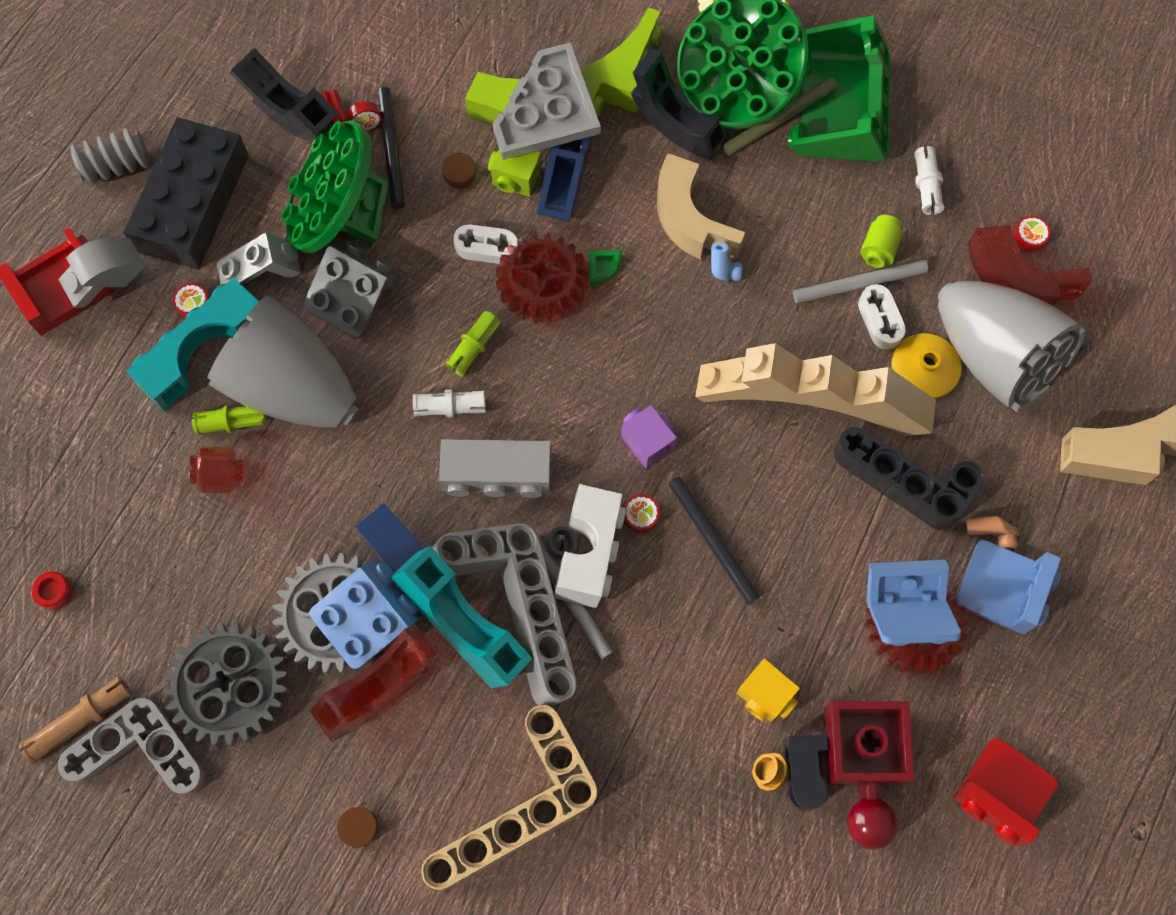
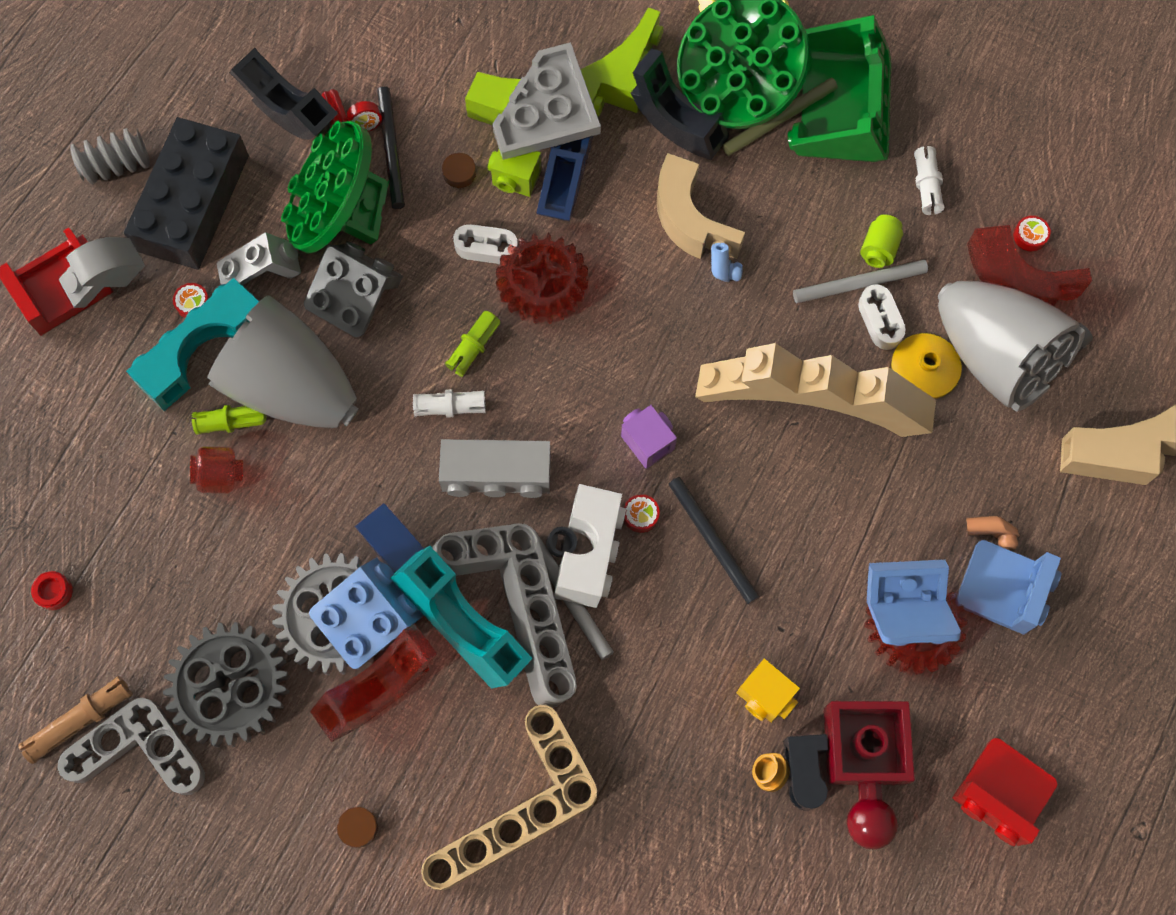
green tile [588,249,622,287] -> none
black beam [834,427,984,530] -> none

